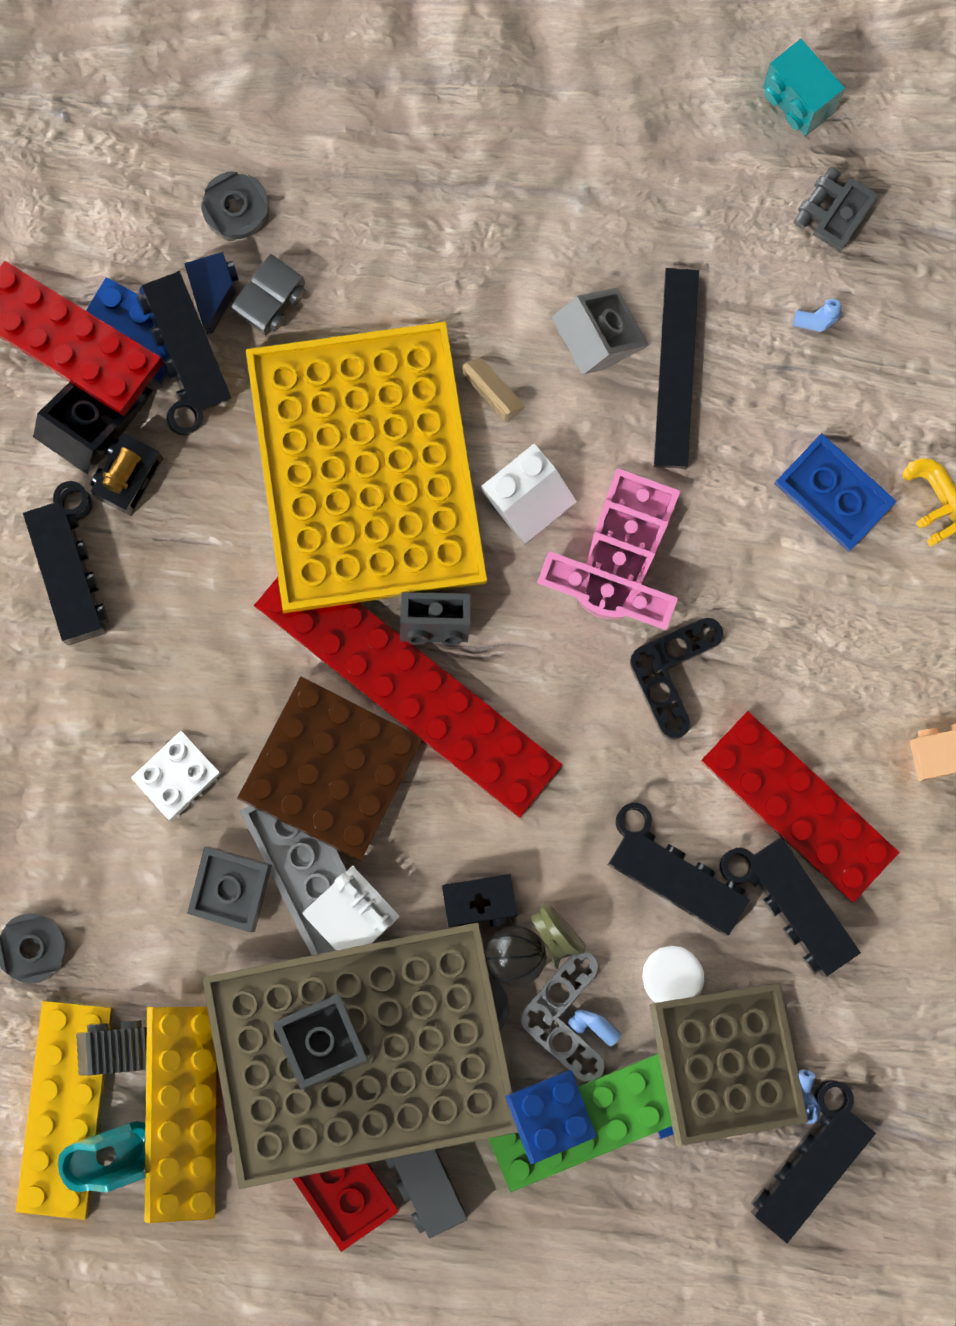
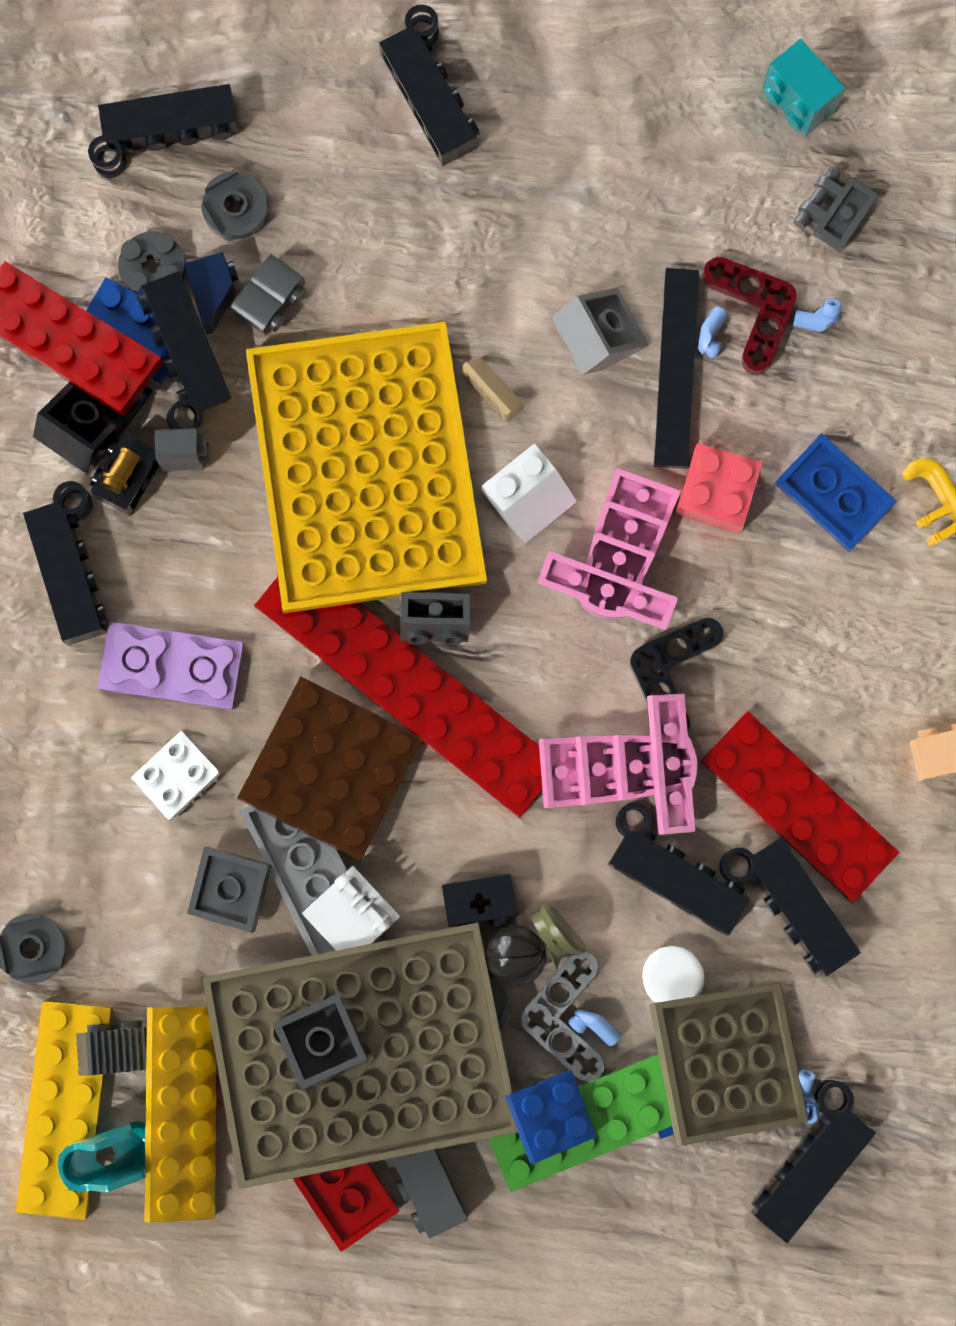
none -> black hinge [88,84,239,178]
none -> lavender piece [97,622,244,710]
none -> dark grey plate [118,232,186,295]
none -> dark grey brick [155,428,211,471]
none -> black hinge [379,4,480,167]
none -> bright pink slope [539,693,697,835]
none -> coral brick [675,443,763,534]
none -> light blue arm [698,307,728,359]
none -> dark red beam [702,257,797,375]

